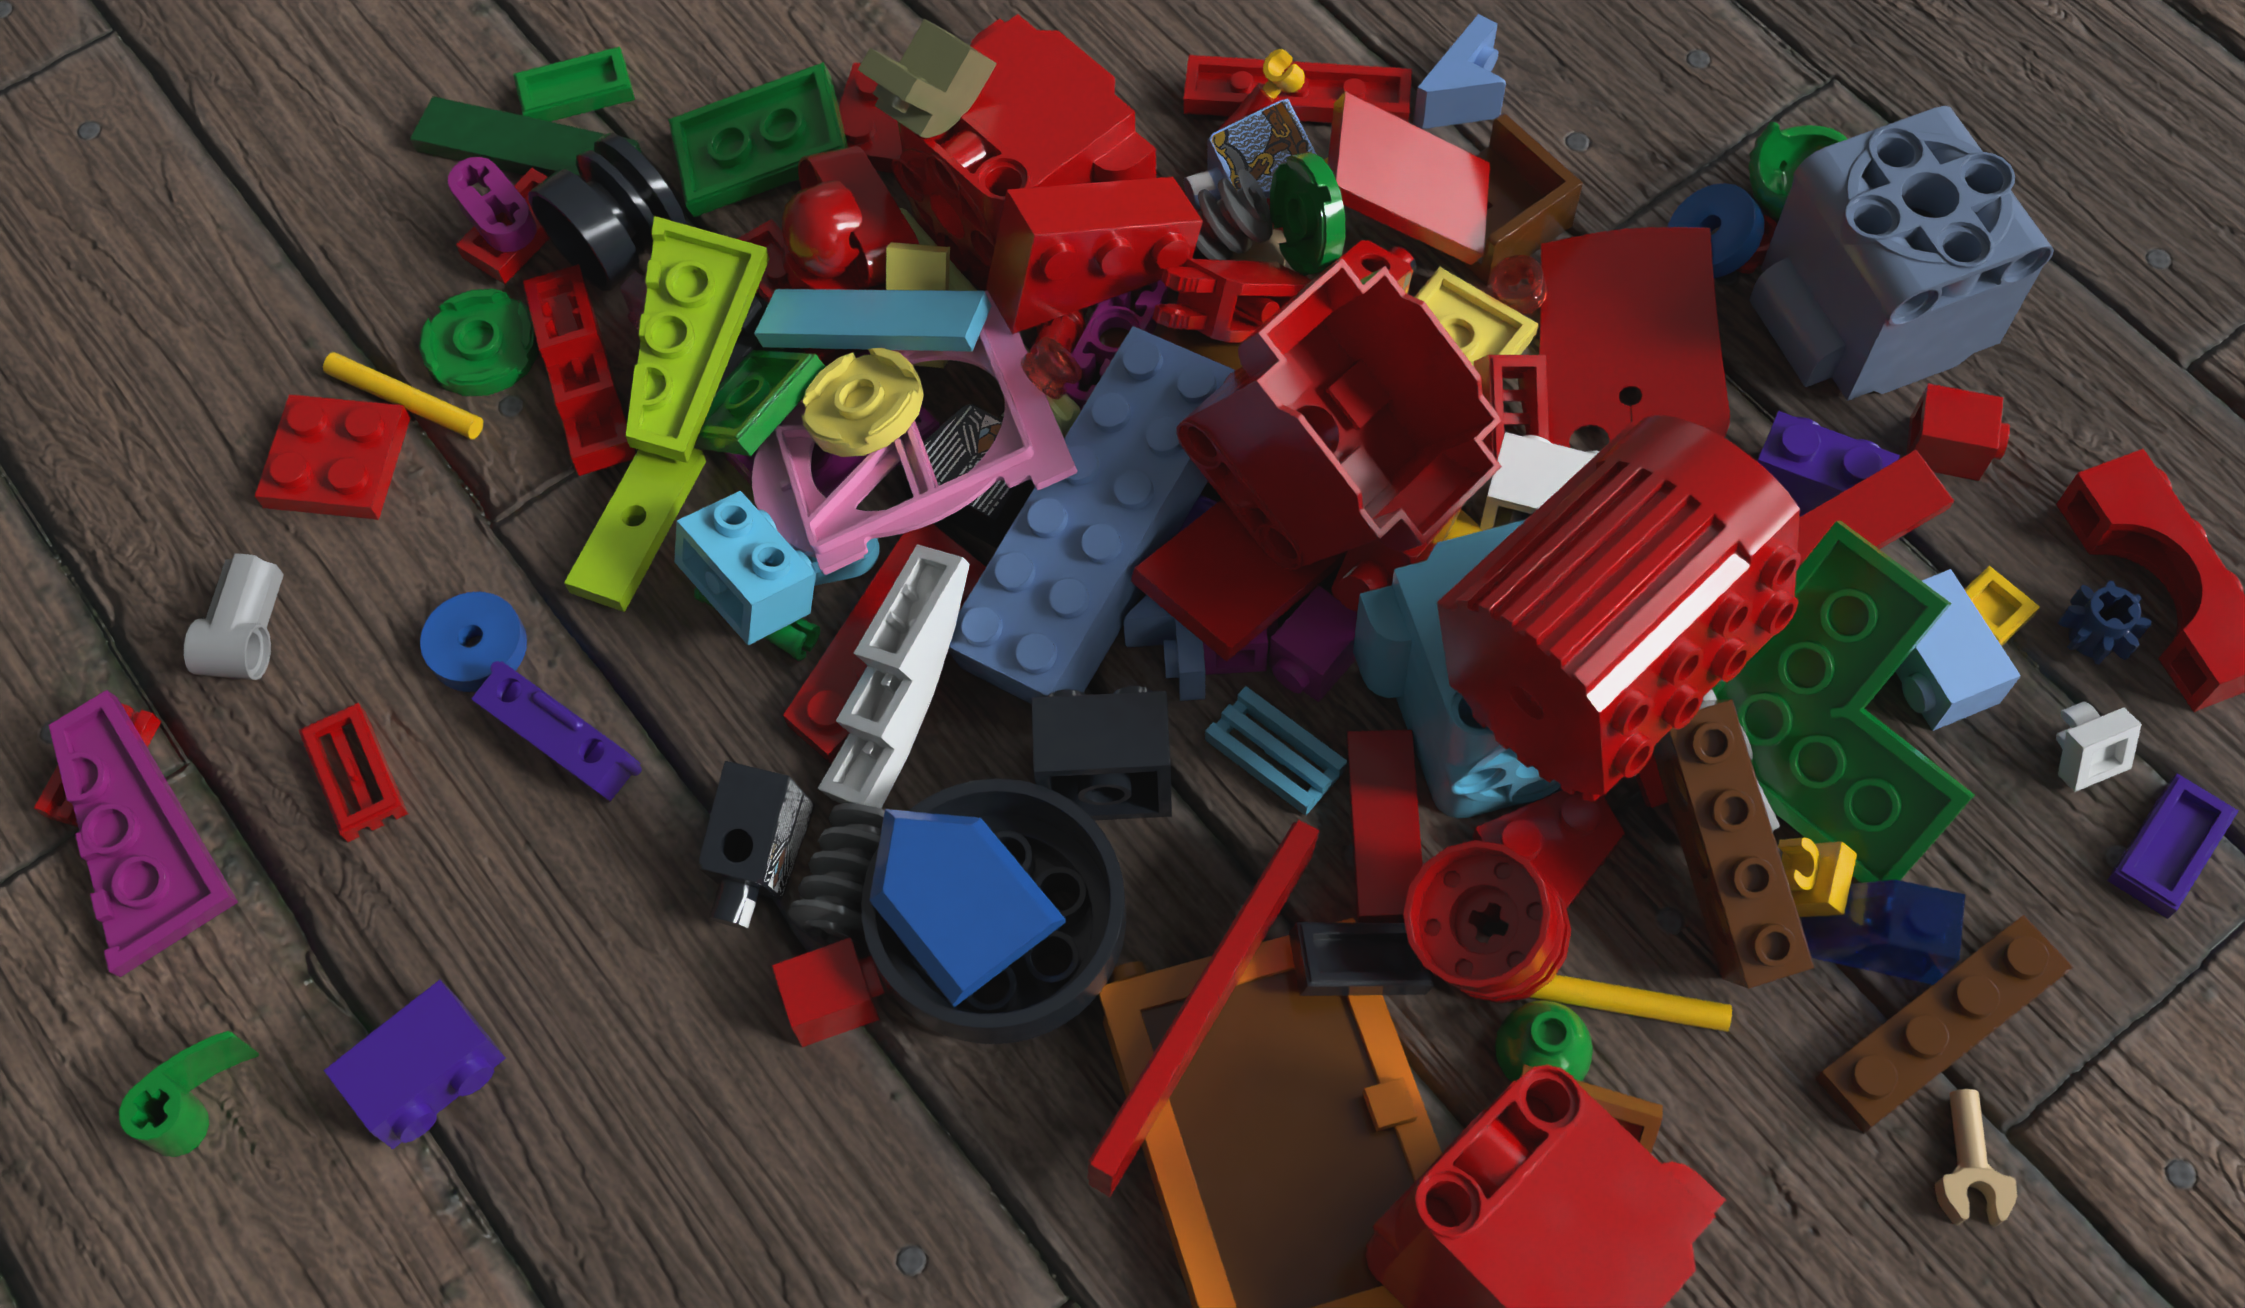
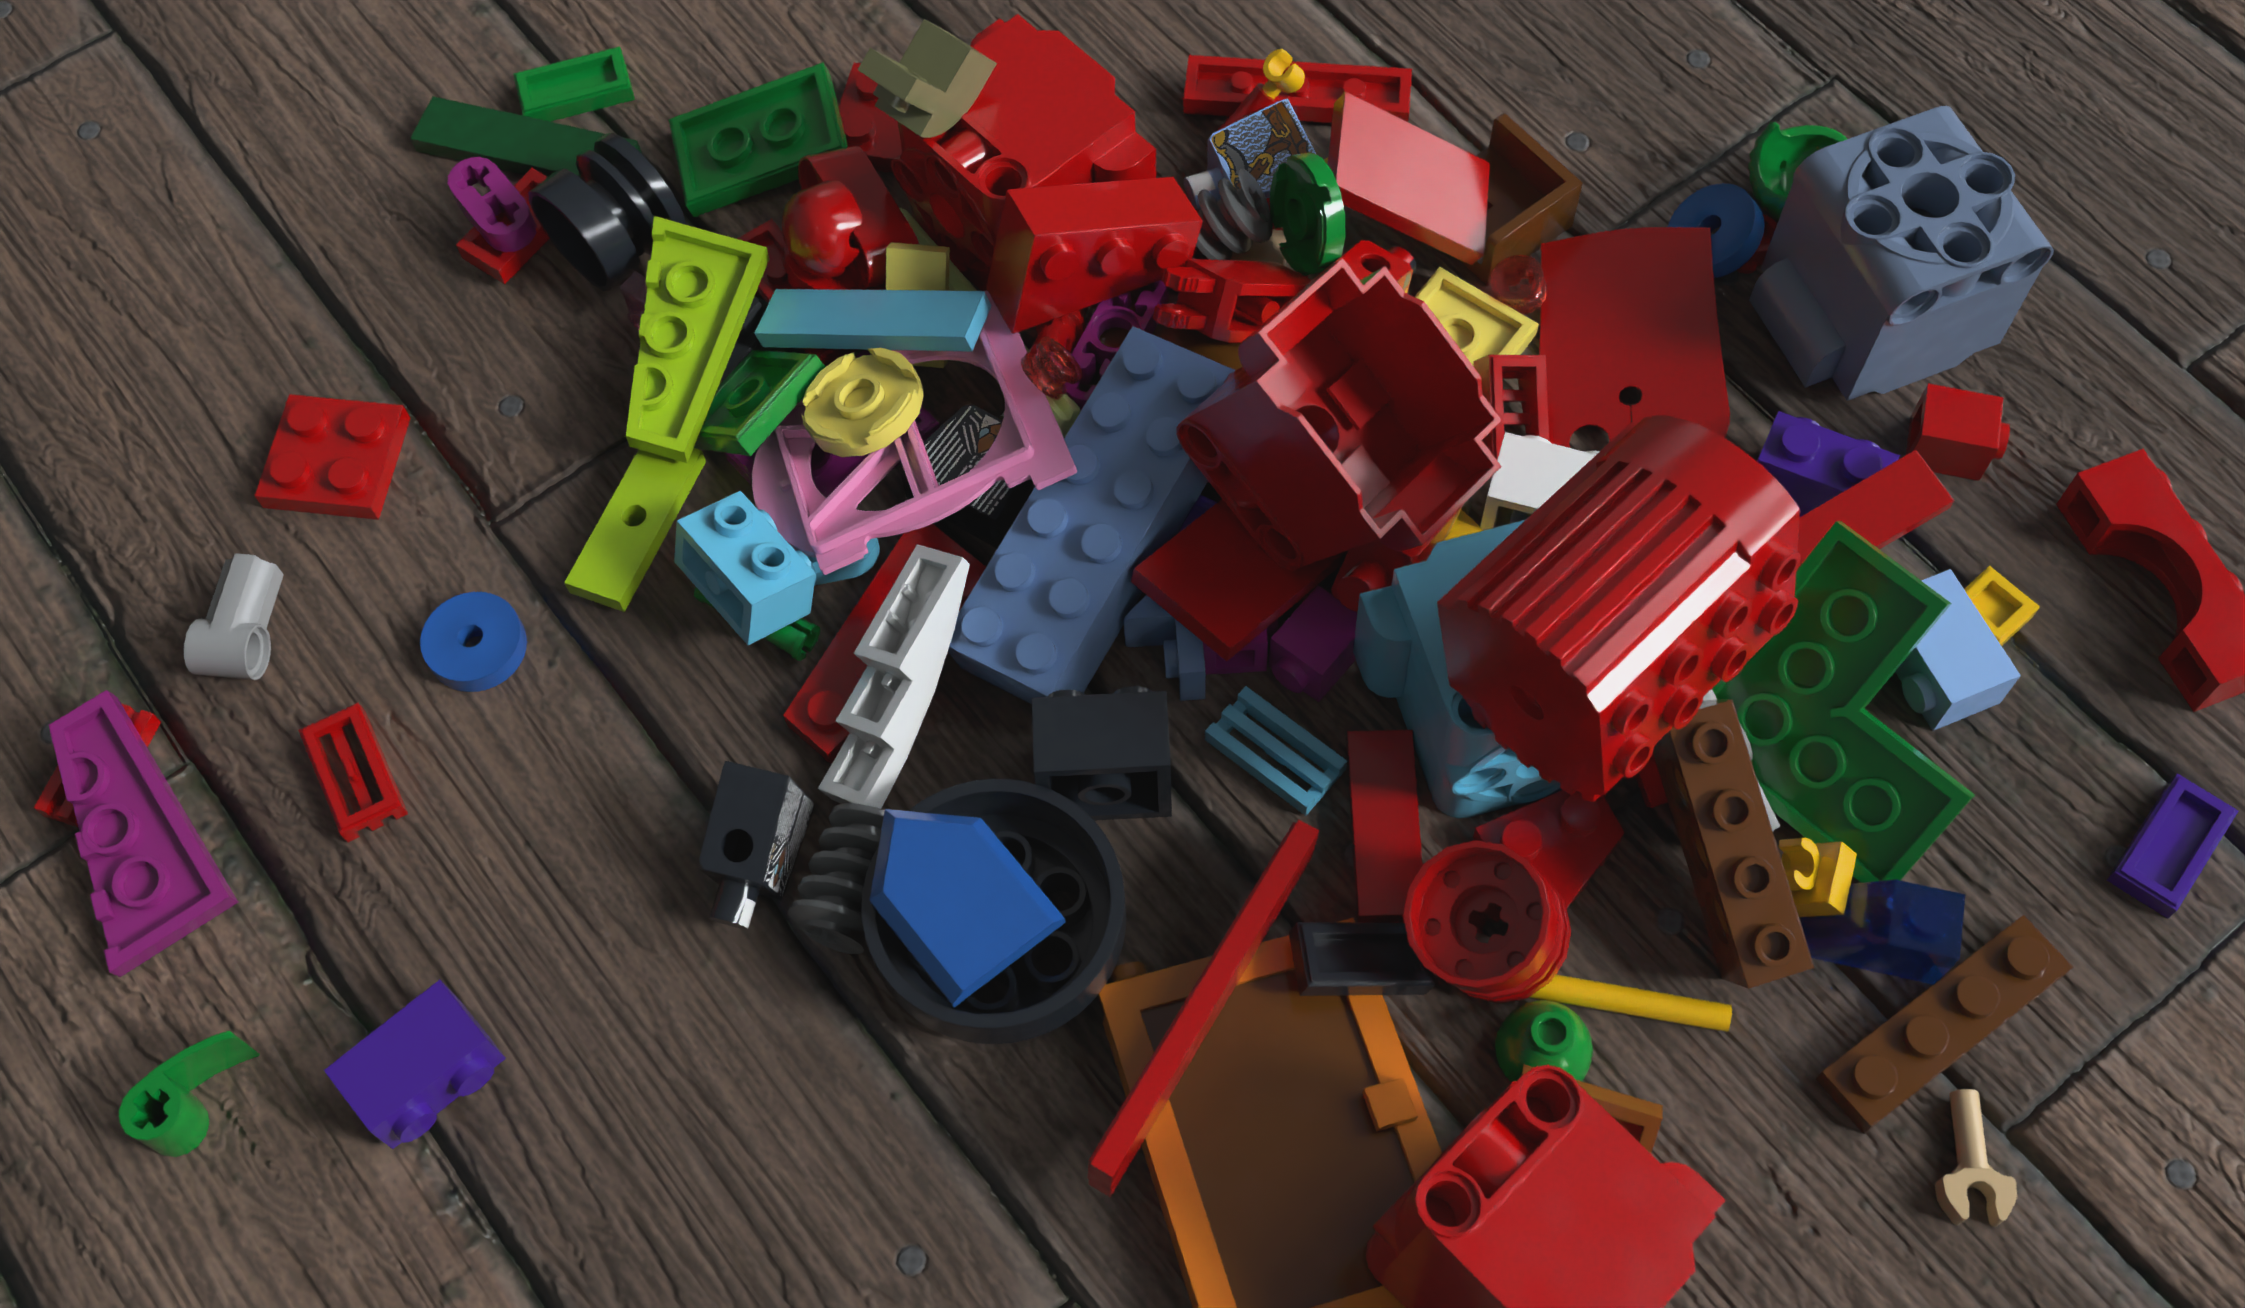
yellow bar [323,352,483,439] -> none
green tile [419,289,539,397] -> none
dark purple piece [471,661,642,802] -> none
red slope [523,264,636,476] -> none
red brick [772,937,885,1047] -> none
medium blue slope [1413,14,1506,129] -> none
white tile [2056,701,2142,792] -> none
dark blue gear [2058,580,2151,665] -> none

